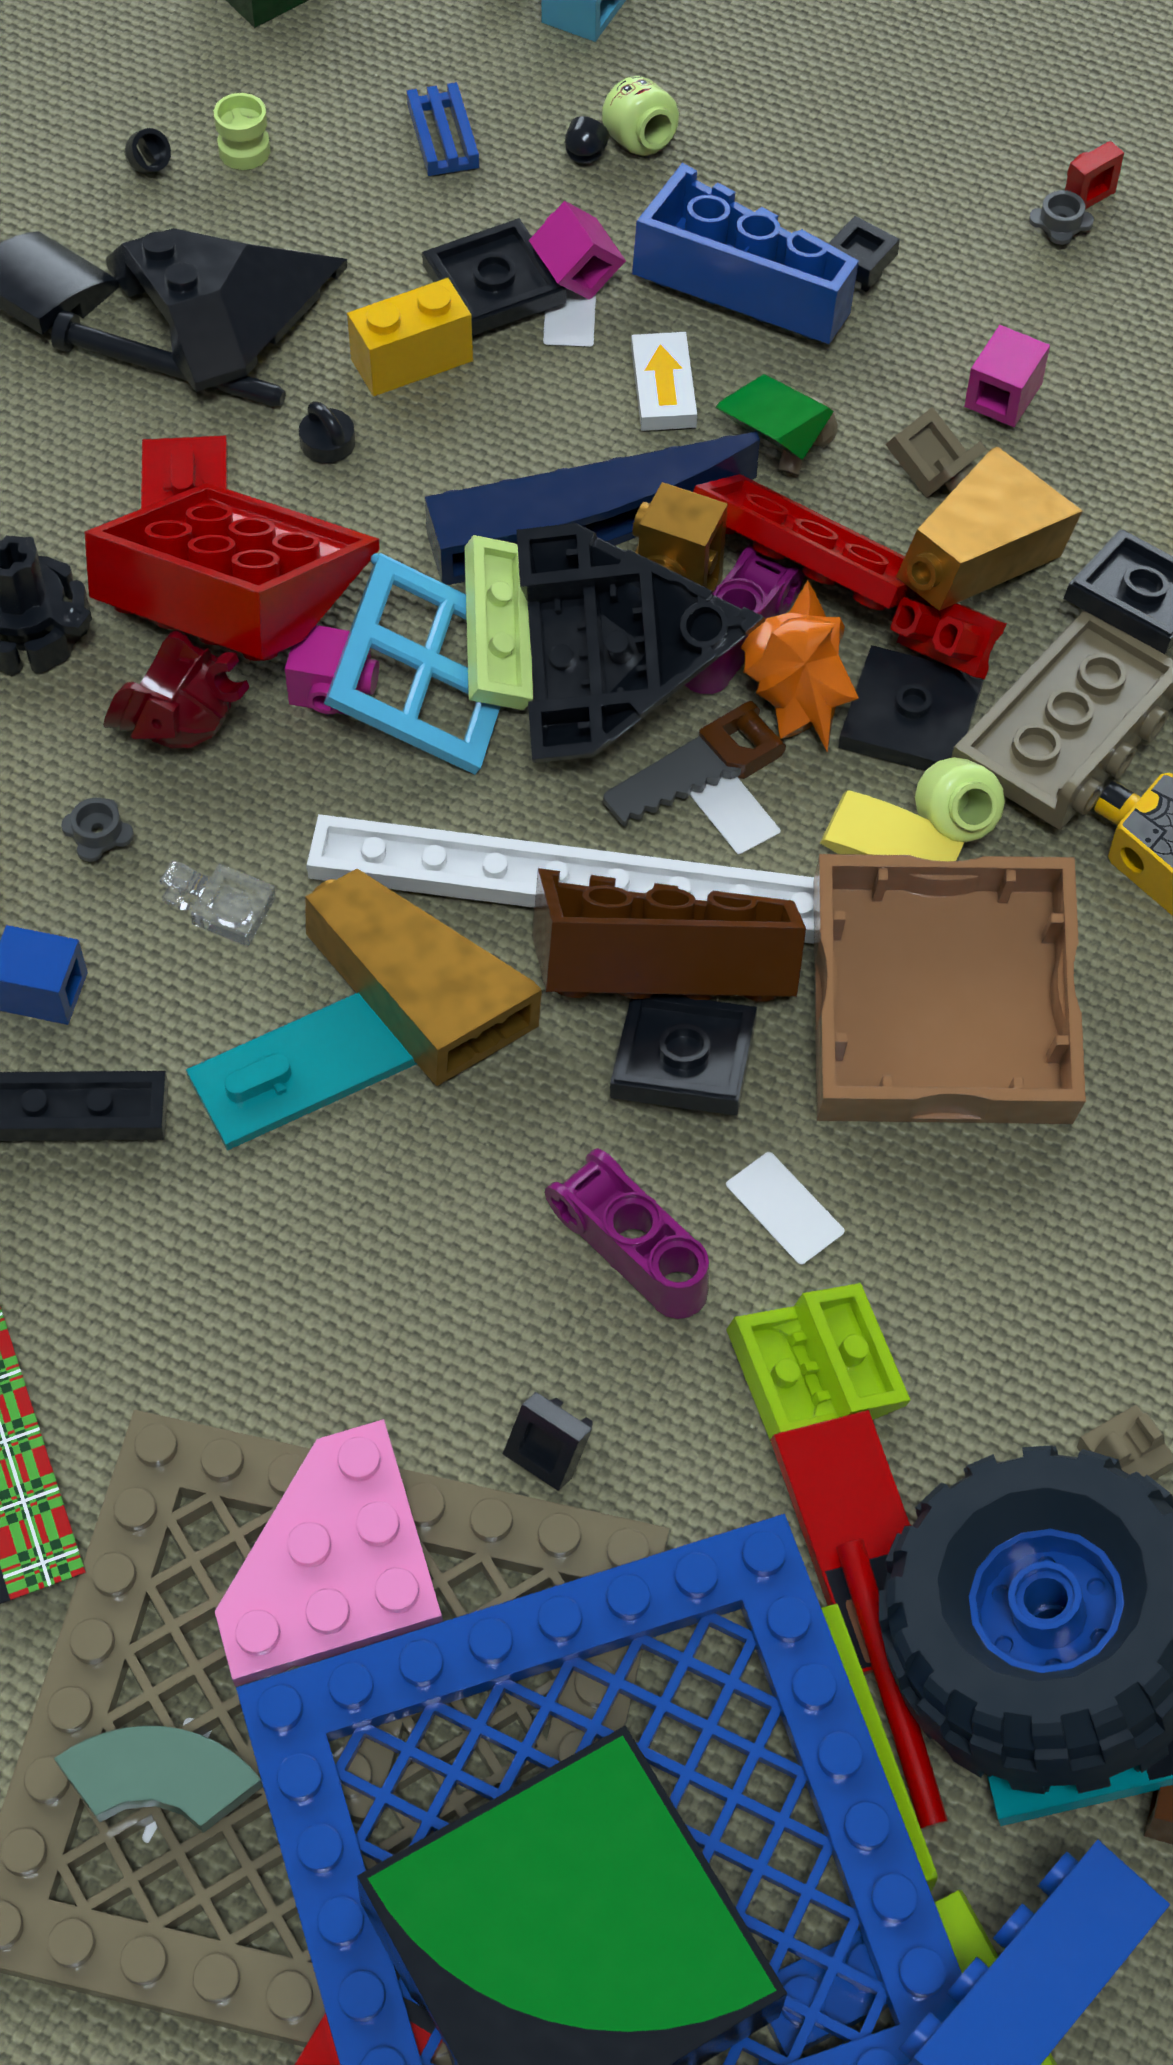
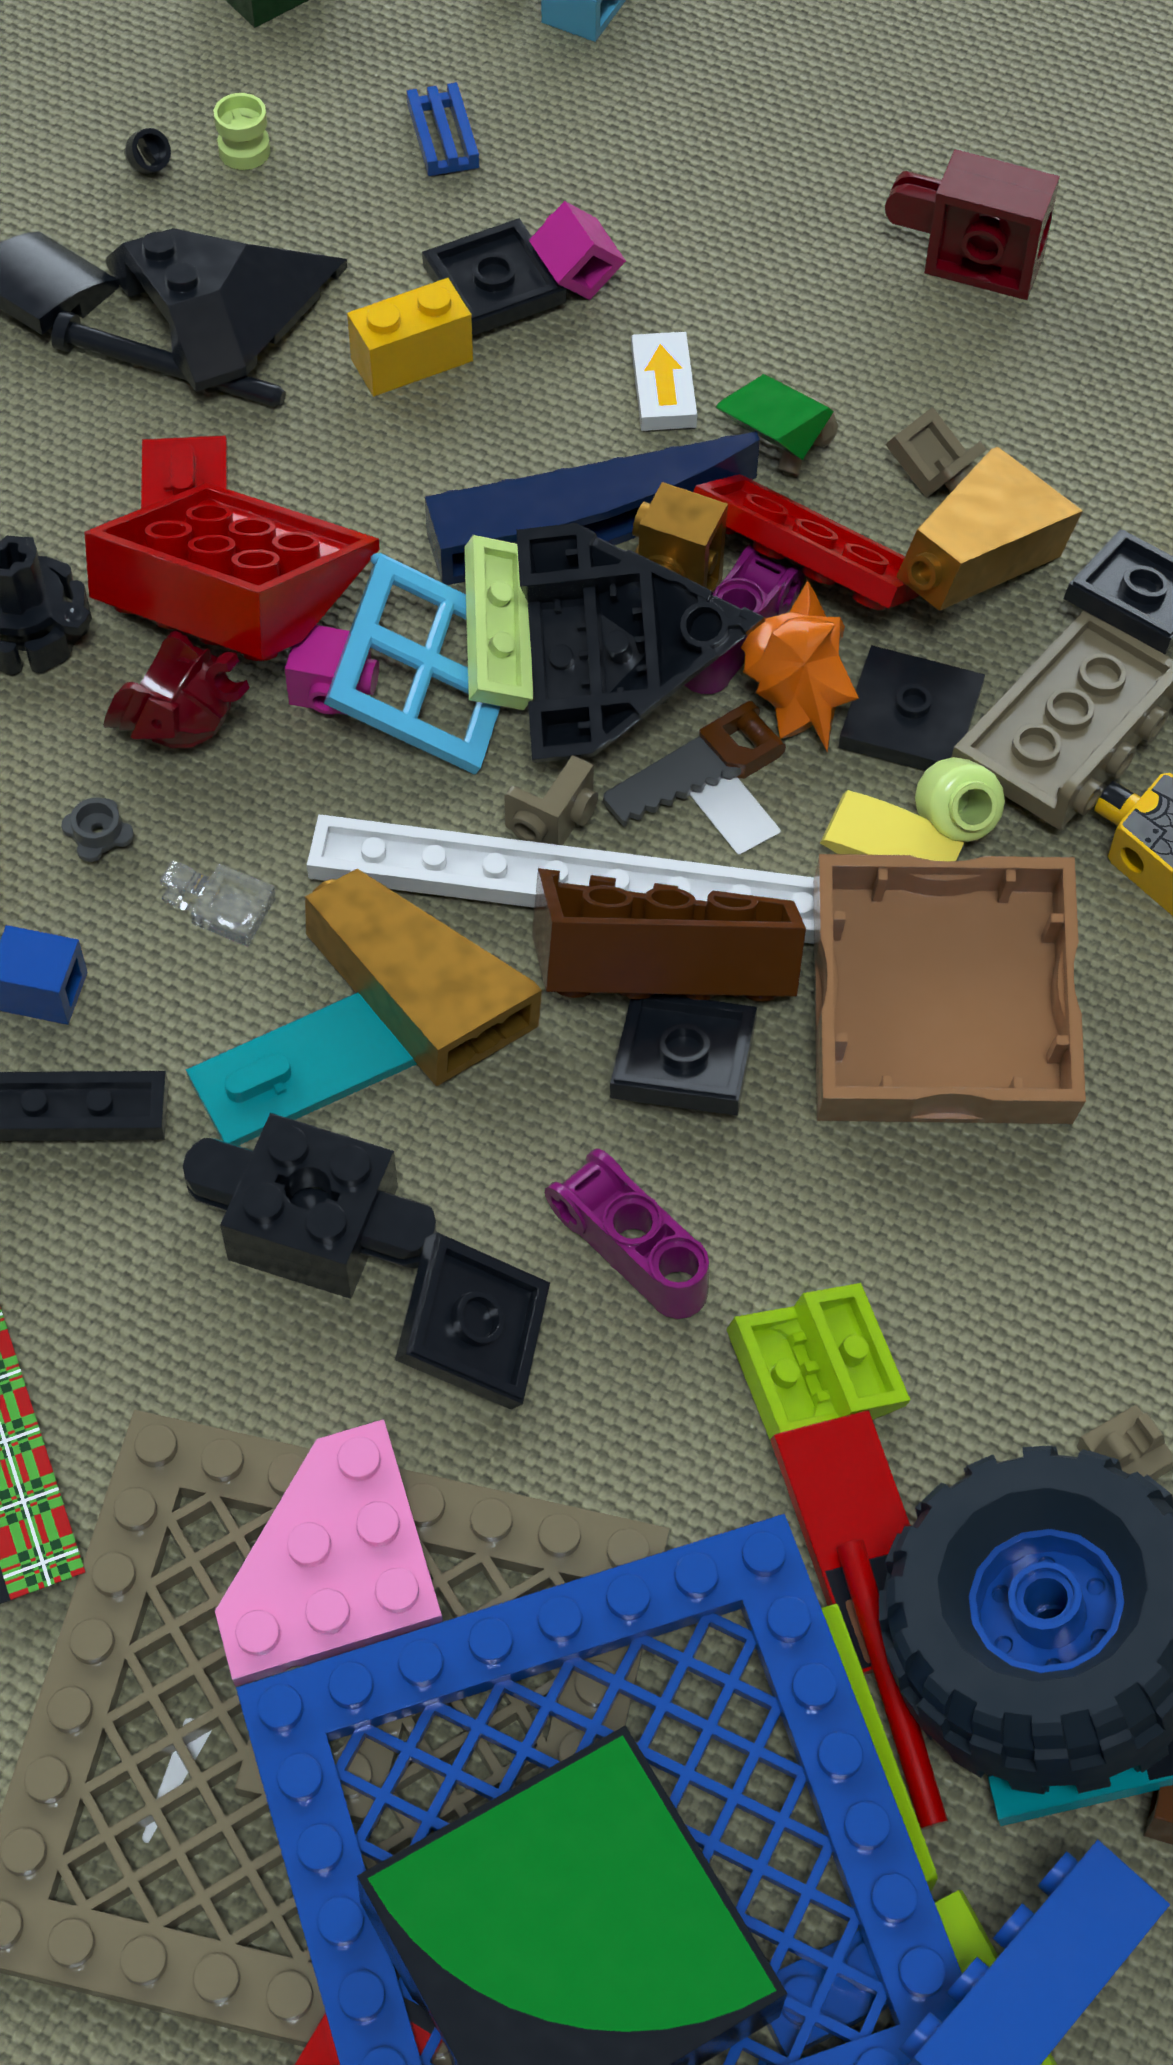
sand green tile [54,1726,263,1833] -> none
black tile [299,401,355,463] -> none
black tile [502,1392,593,1491] -> none
white sticker [543,288,596,347] -> none
black hinge [564,116,610,164] -> none
yellowish green head [602,76,679,156] -> none
blue wedge [632,162,859,344] -> none
white sticker [726,1152,845,1265] -> none
black tile [828,216,900,292] -> none
red hips [891,593,1007,680] -> none
dark pink brick [964,324,1050,427] -> none
dark grey plate [1029,190,1094,245] -> none
red plate [1065,141,1124,209] -> none
none -> black brick [183,1113,437,1299]
none -> black plate [395,1232,550,1410]
none -> dark tan bracket [504,755,598,845]
none -> dark red brick [884,149,1060,300]

